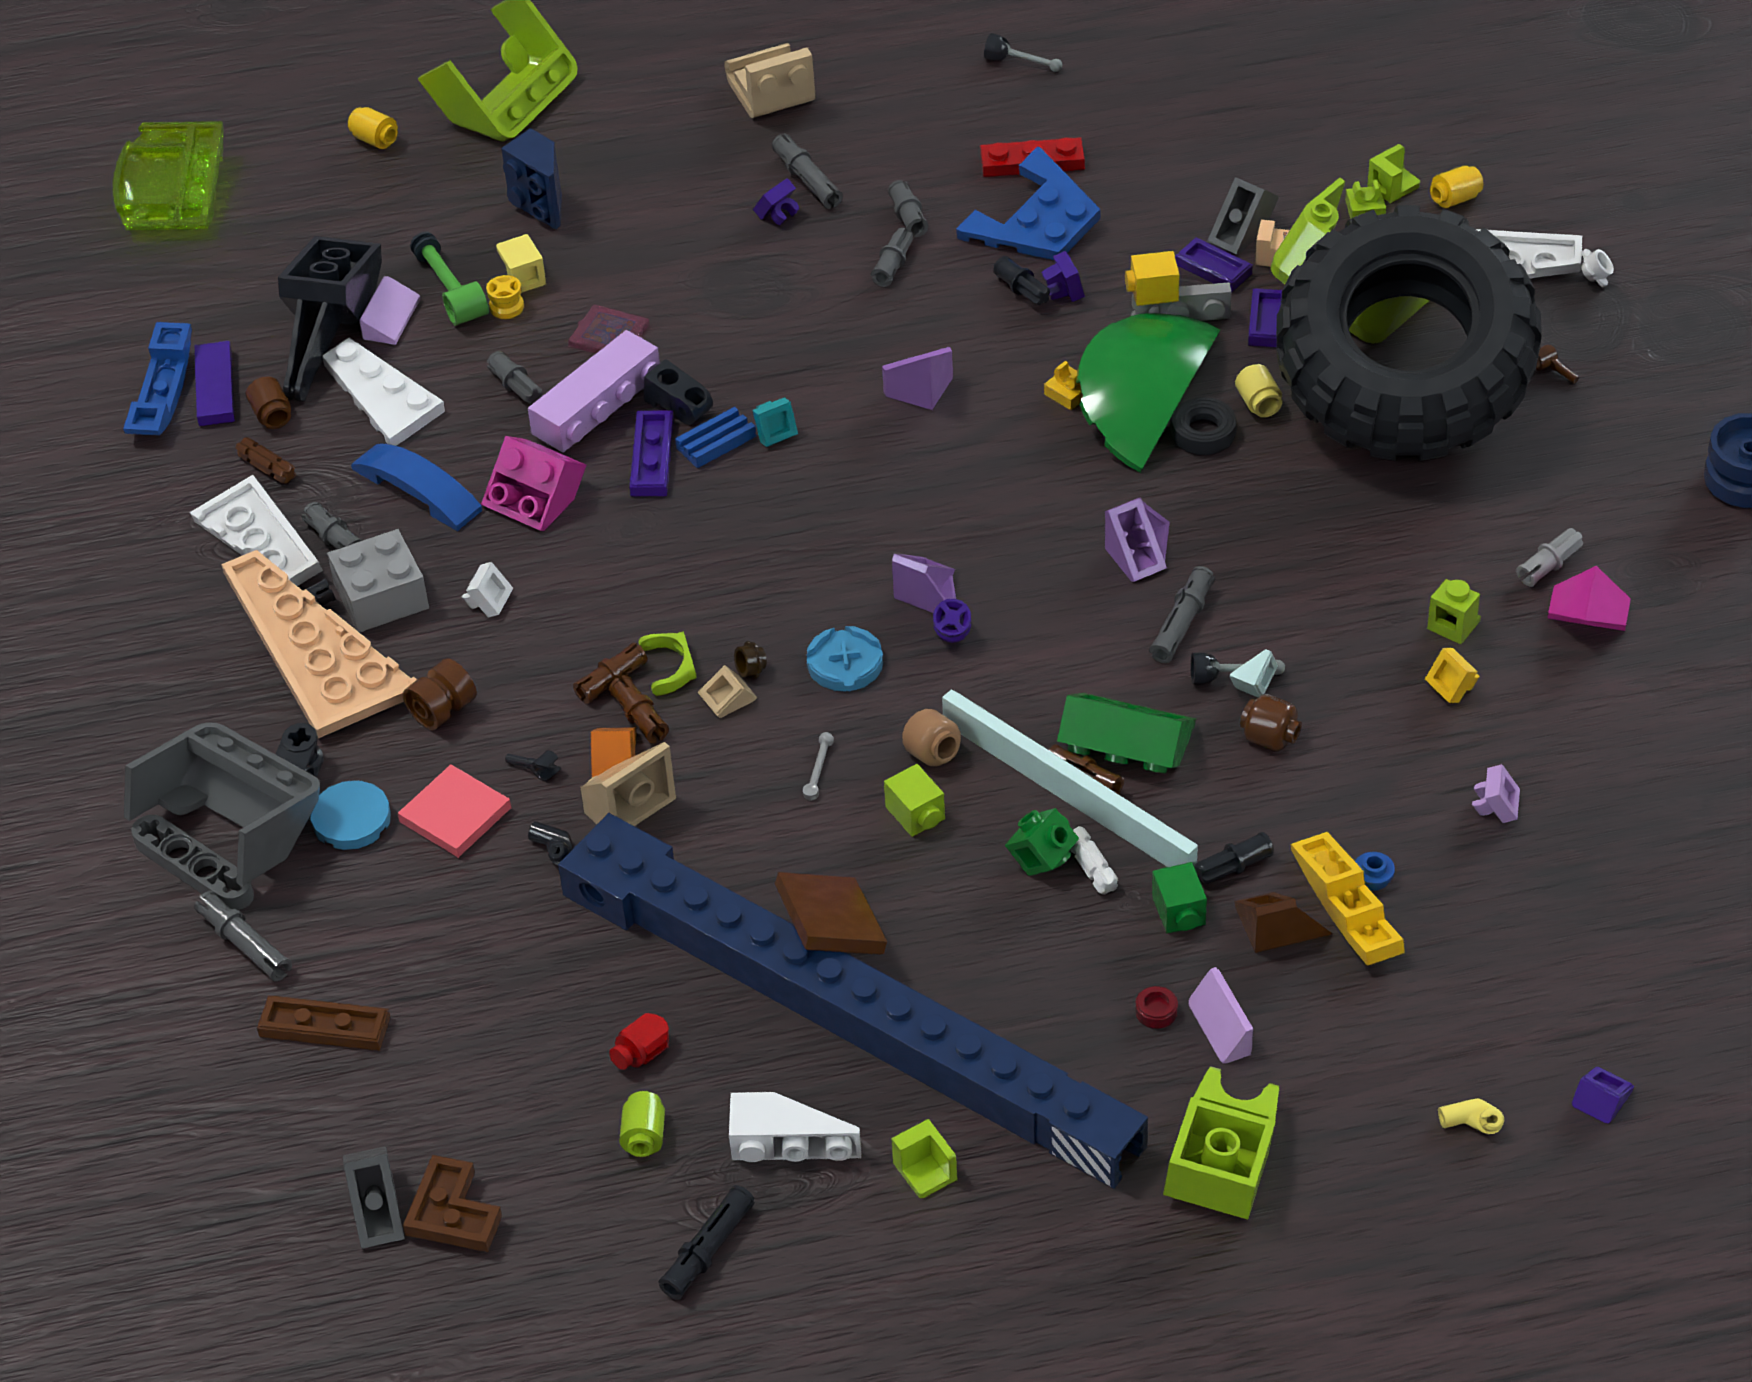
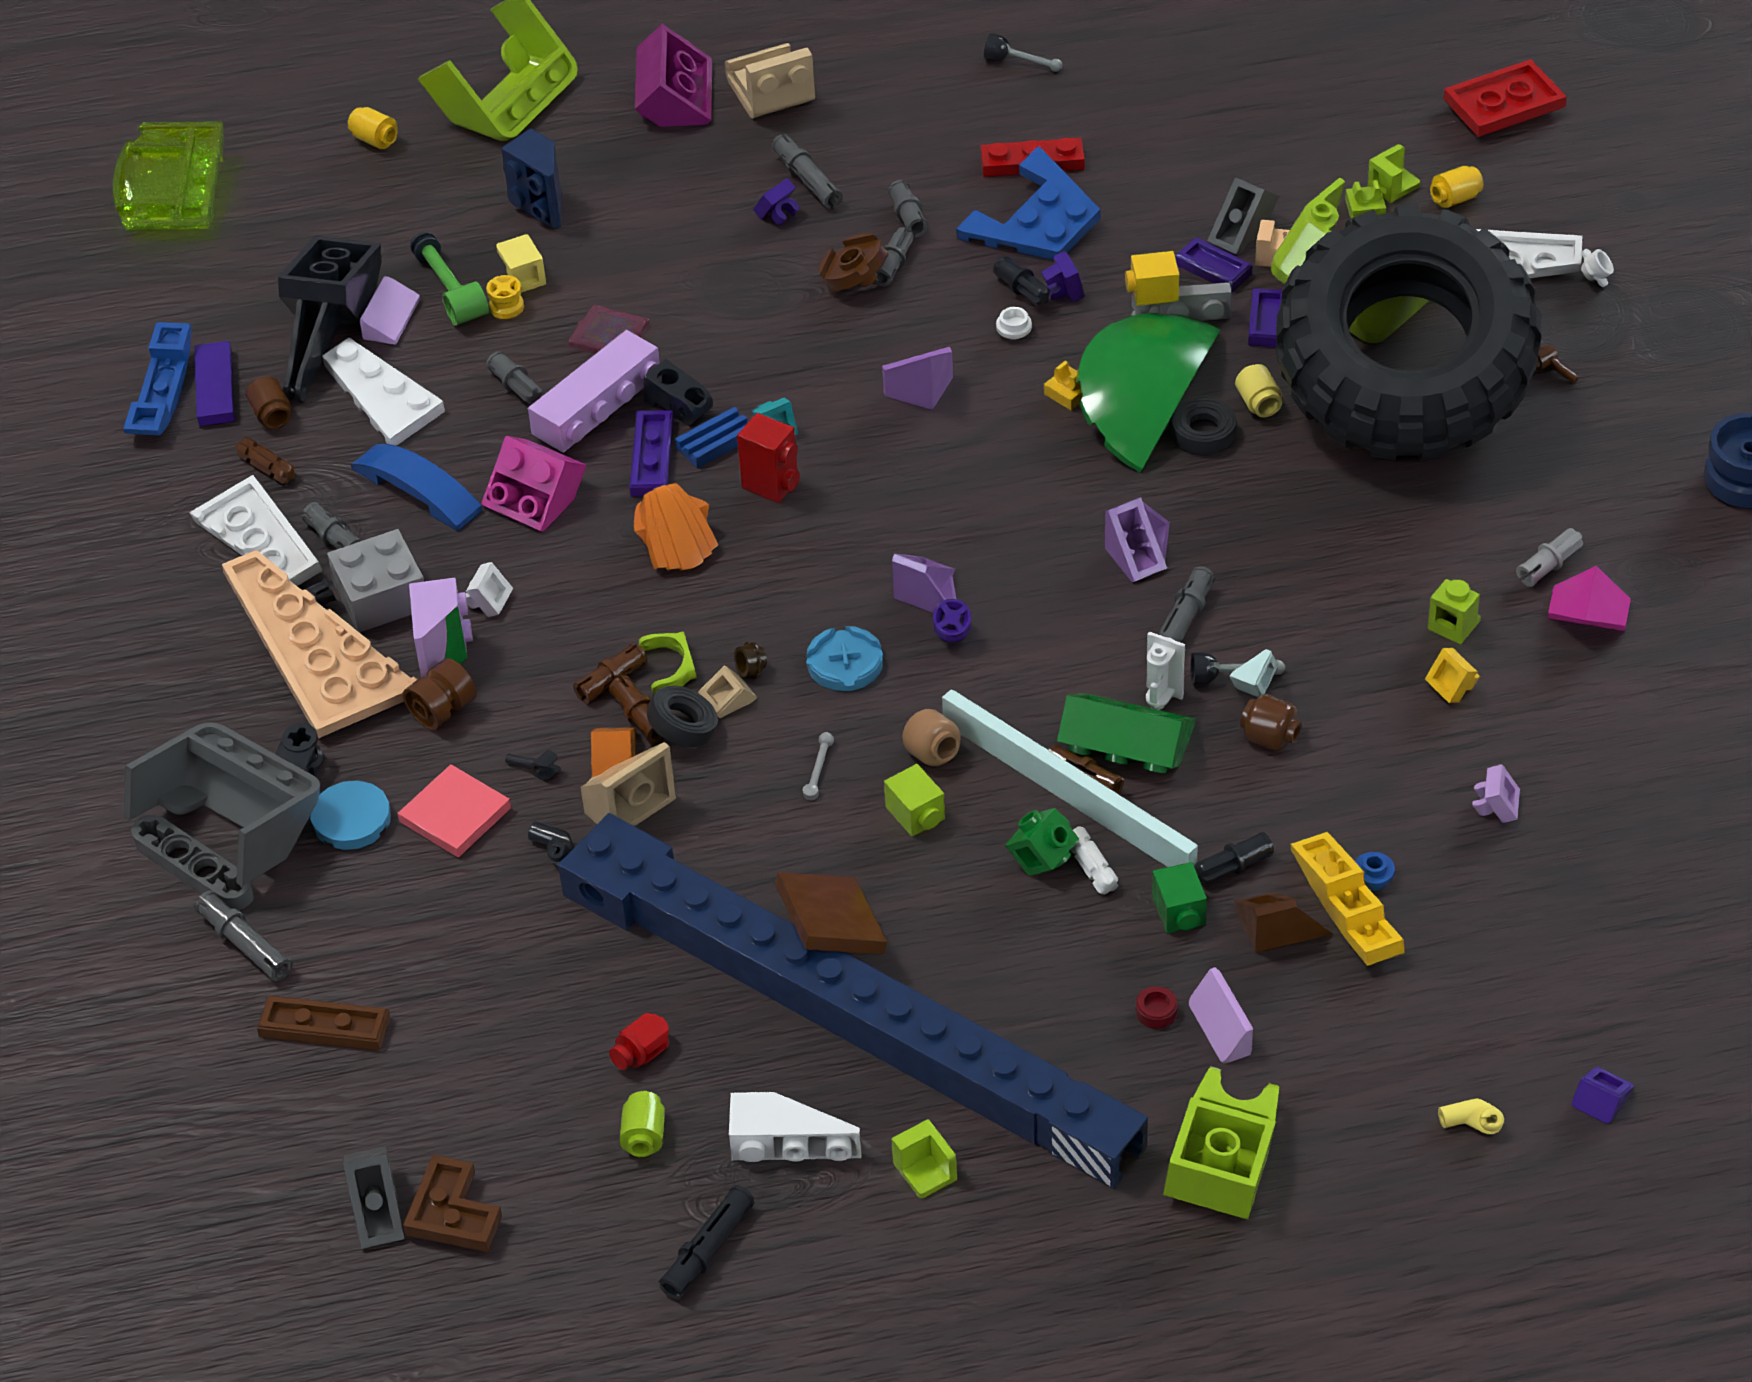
none -> lavender slope [409,578,473,678]
none -> orange hair [634,483,718,571]
none -> magenta slope [635,23,712,127]
none -> black tyre [647,686,718,747]
none -> red brick [737,413,800,503]
none -> reddish brown plate [818,233,888,293]
none -> white plate [996,307,1032,339]
none -> white hinge [1146,632,1185,710]
none -> red plate [1443,59,1567,137]

